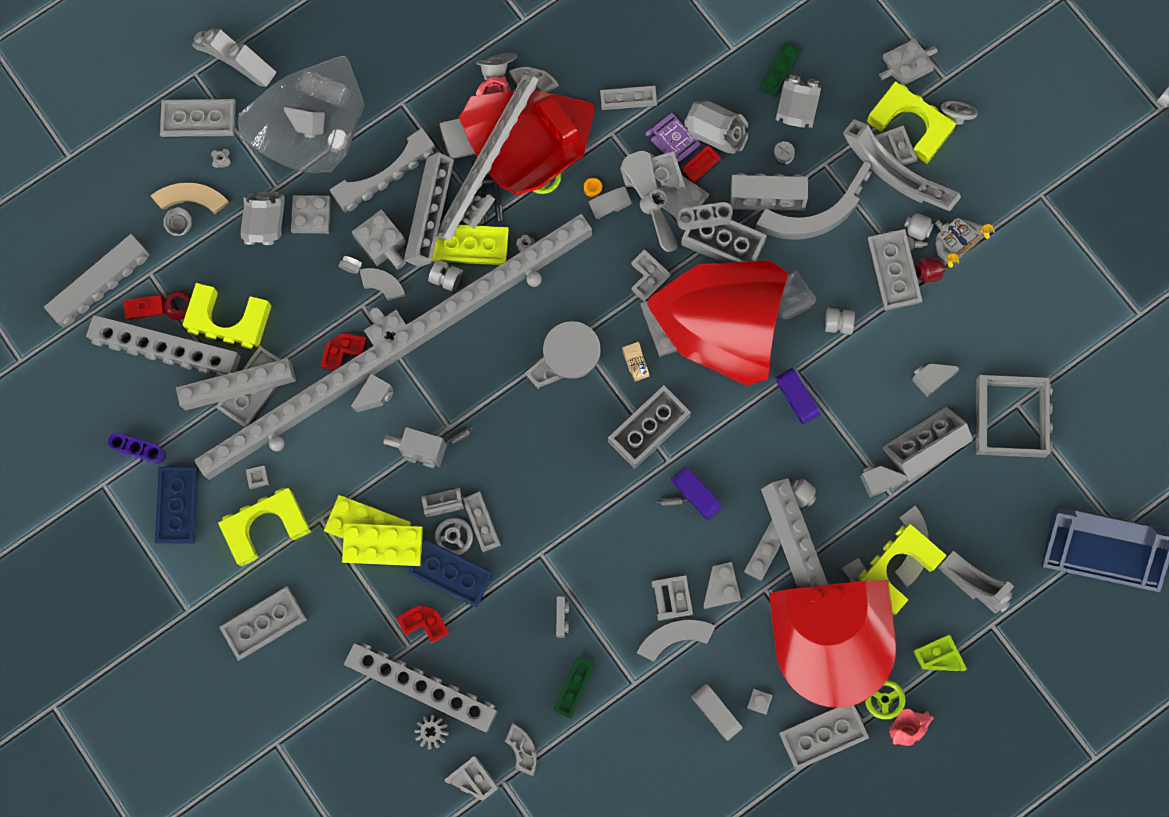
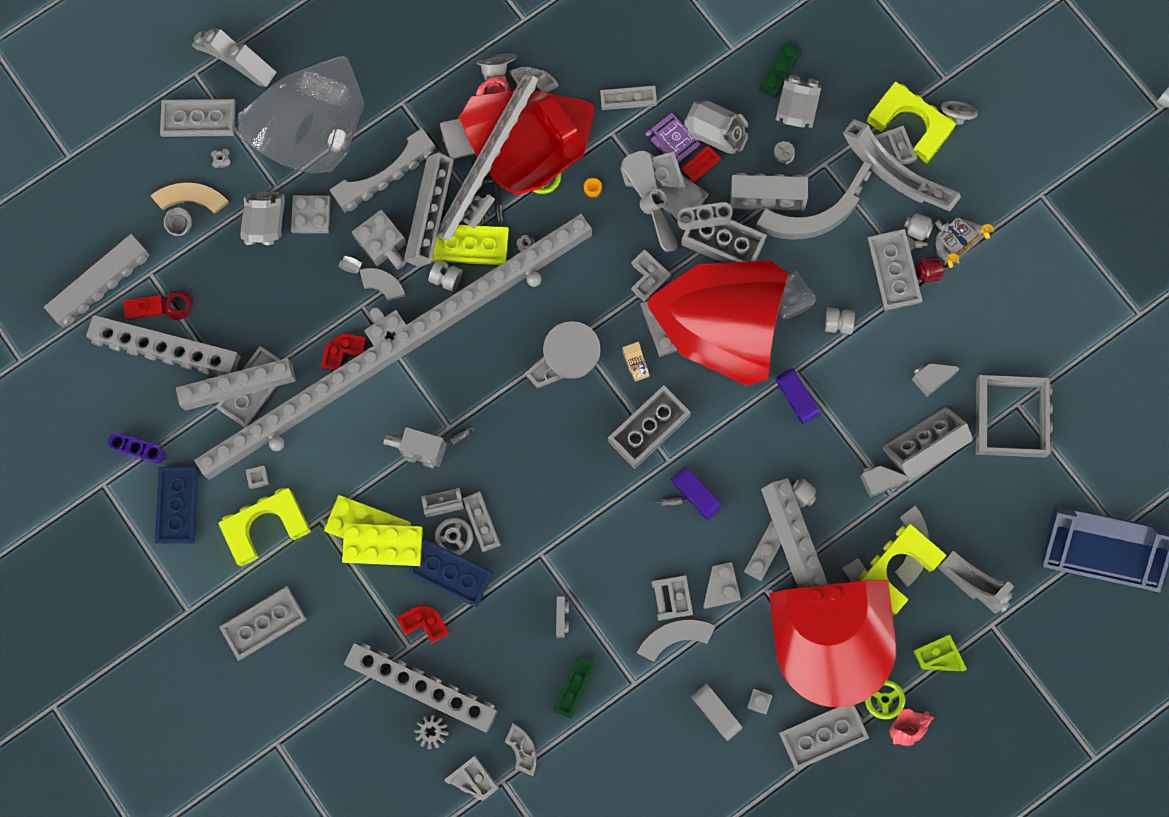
neon yellow arch [183,283,271,349] -> none
light grey slope [284,106,325,138] -> none
light grey slope [351,374,393,412] -> none
light grey slope [589,186,633,219] -> none
light grey plate [879,38,938,85] -> none

